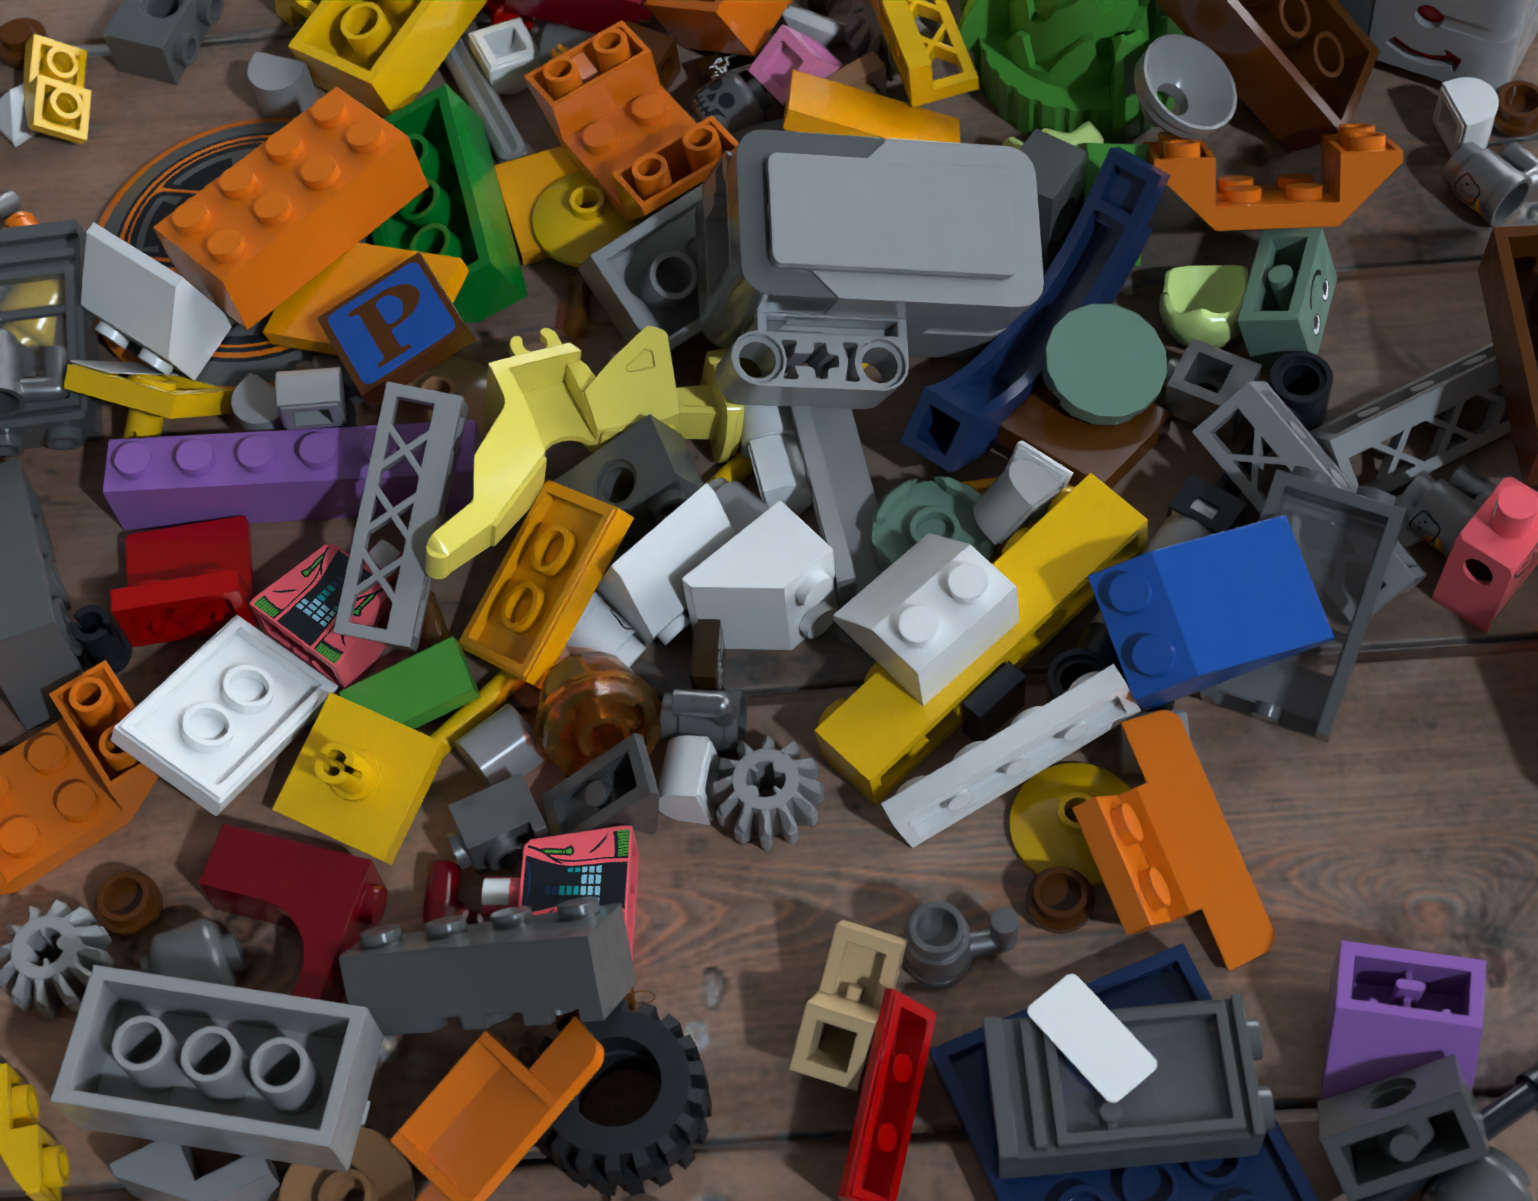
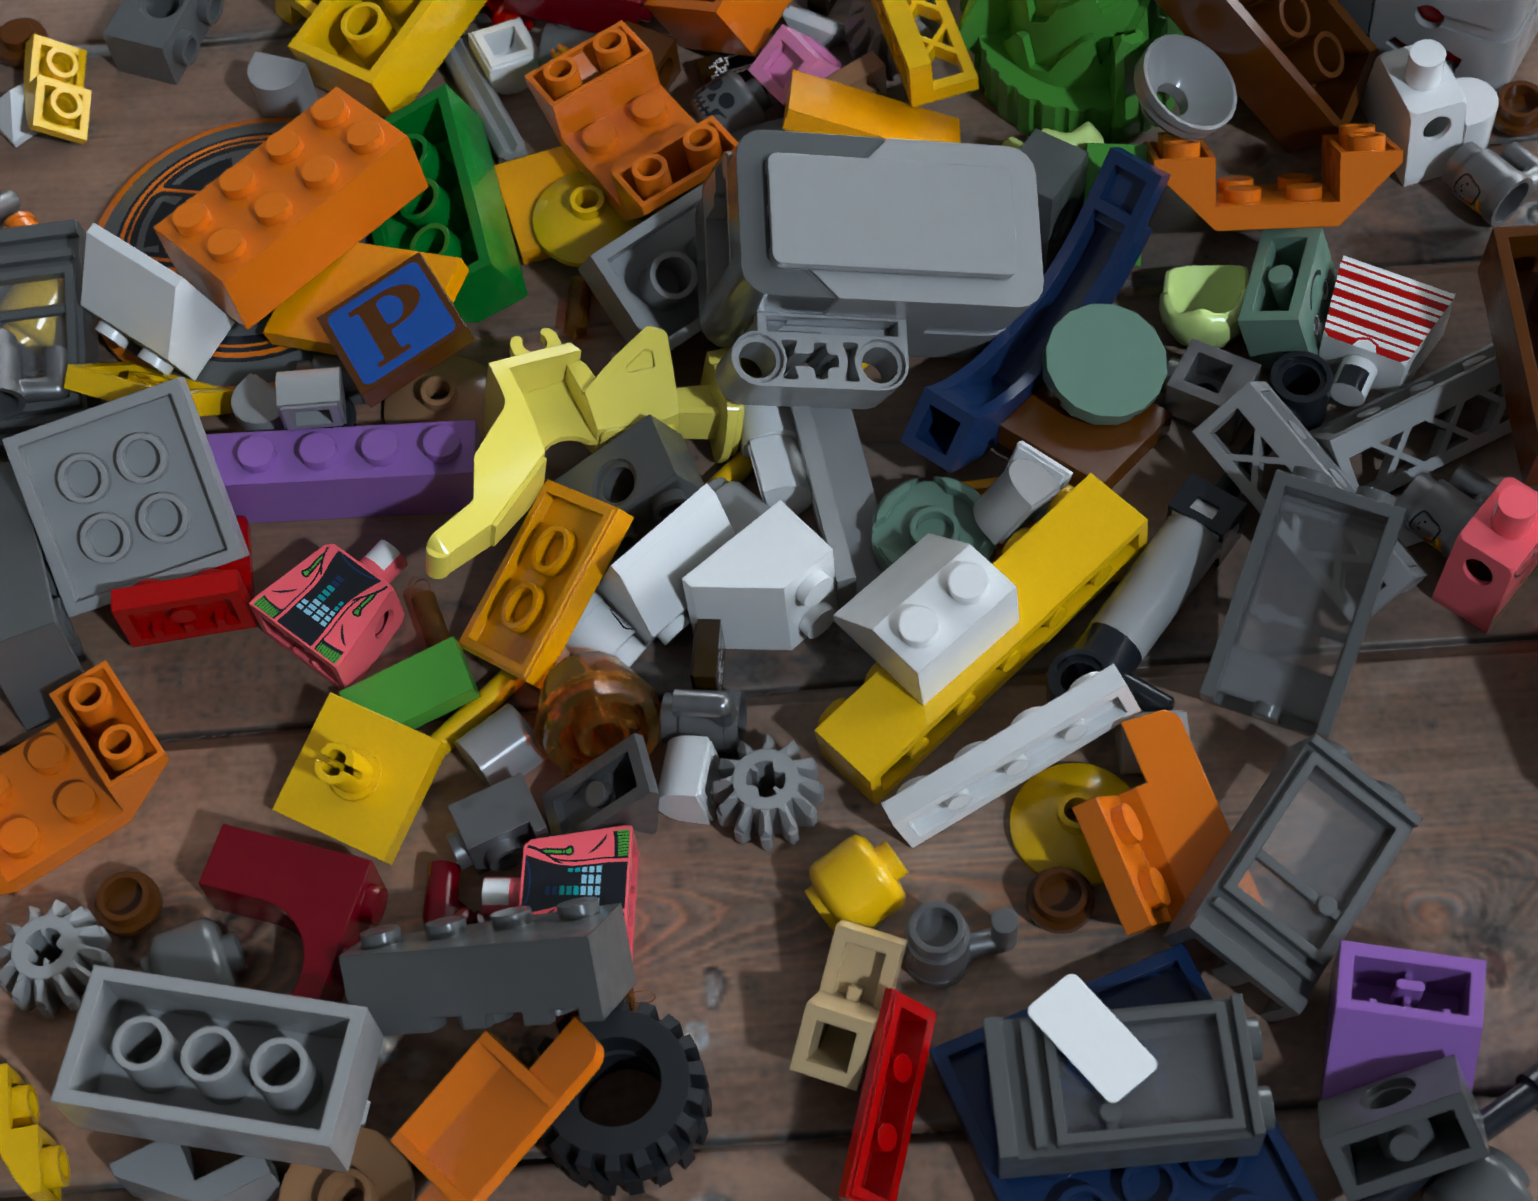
black pin [69,605,133,674] -> none
white sticker [70,360,178,375] -> none
white tile [111,615,338,816] -> none
light grey fence [333,381,469,653] -> none
black tile [963,661,1026,742] -> none
blue slope [1088,515,1335,711] -> none
none -> light grey plate [2,377,250,618]
none -> yellow head [805,835,909,932]
none -> dark grey door [1162,733,1423,1023]
none -> white torso [1319,256,1455,407]
none -> white torso [1359,39,1467,187]

